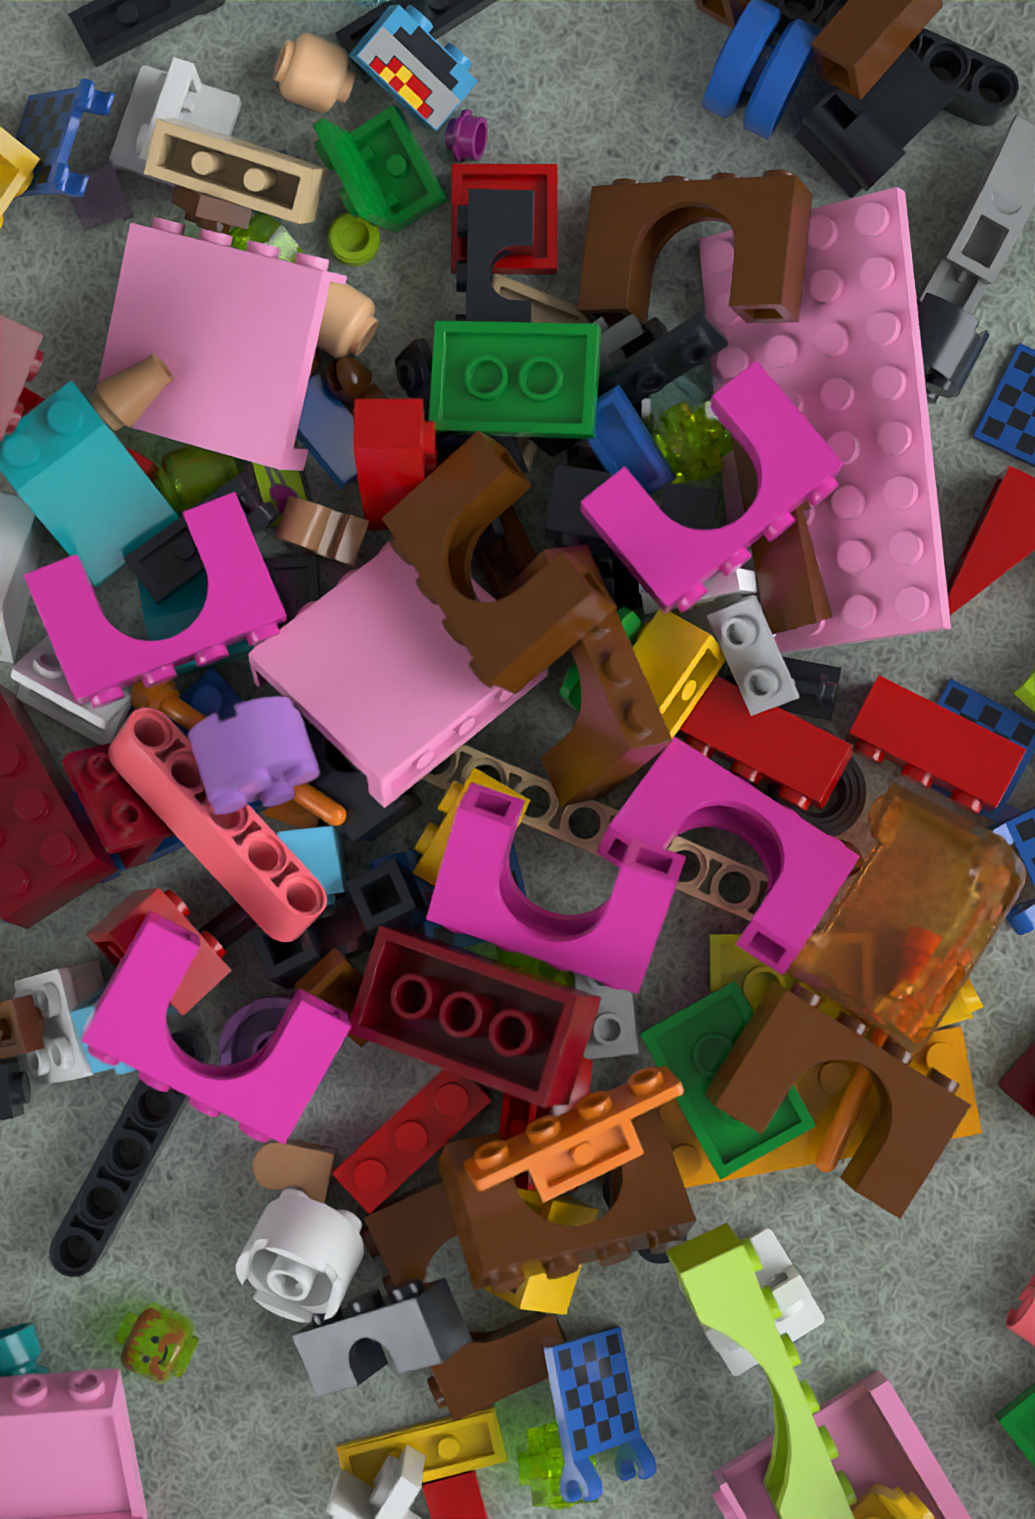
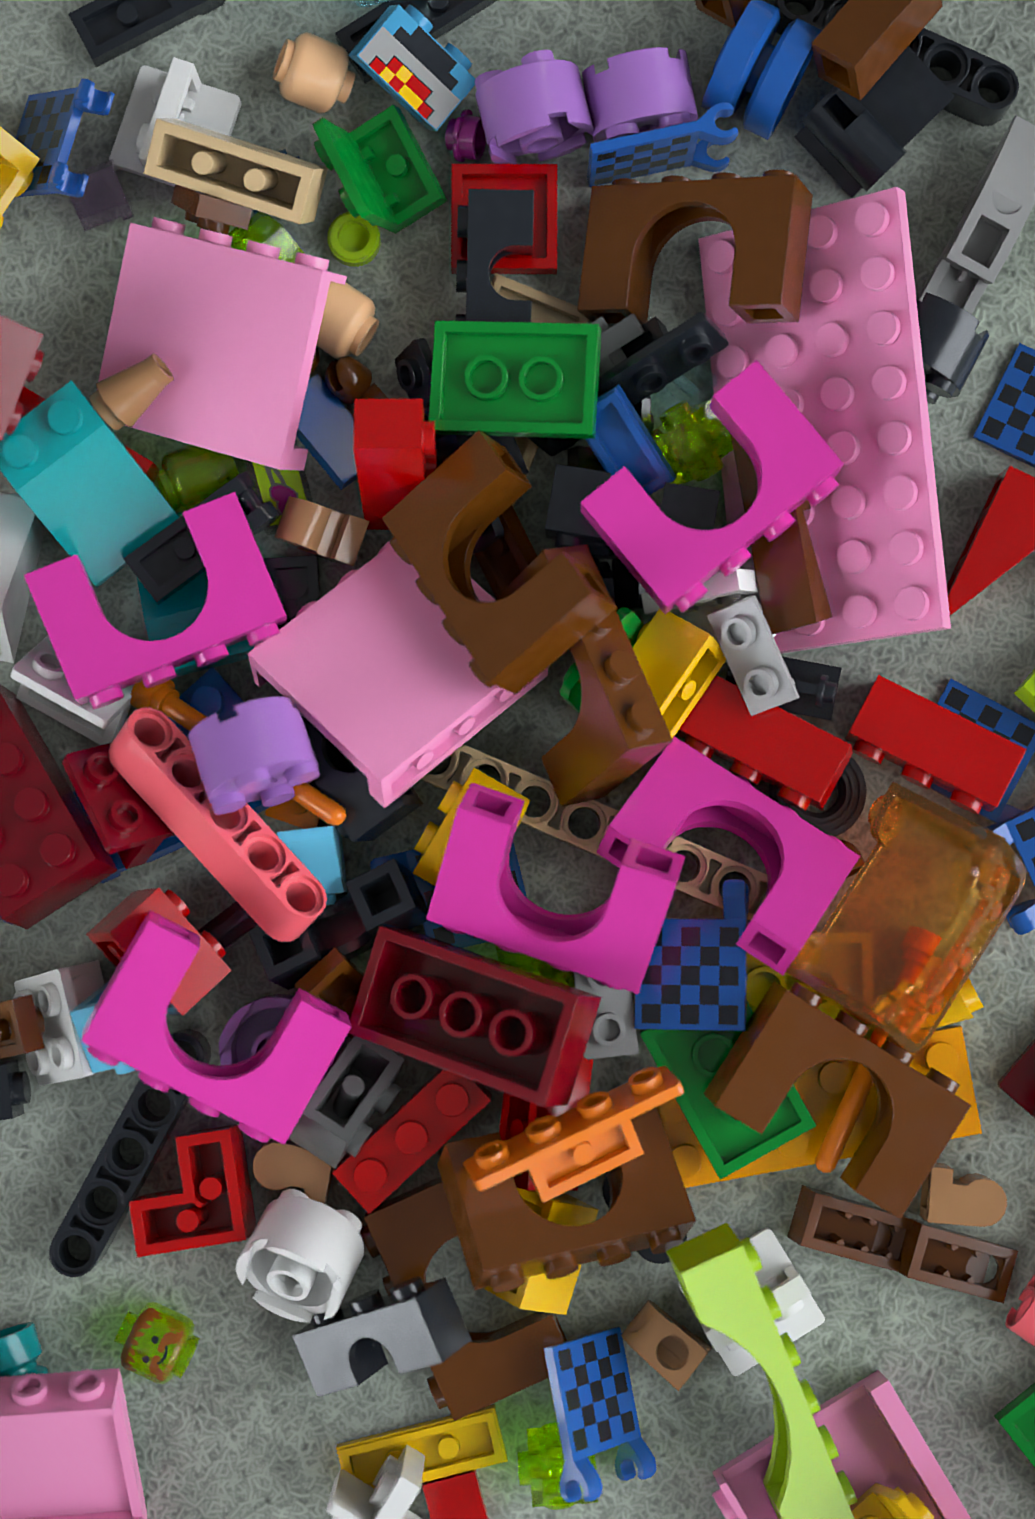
none -> red brick [129,1124,256,1257]
none -> dark grey brick [289,1036,405,1169]
none -> medium lavender brick [474,50,594,164]
none -> medium lavender brick [582,47,698,142]
none -> blue flag [587,102,739,188]
none -> medium nougat leg [621,1300,712,1391]
none -> blue flag [635,879,749,1031]
none -> reddish brown slope [787,1185,1018,1304]
none -> medium nougat leg [919,1163,1007,1227]

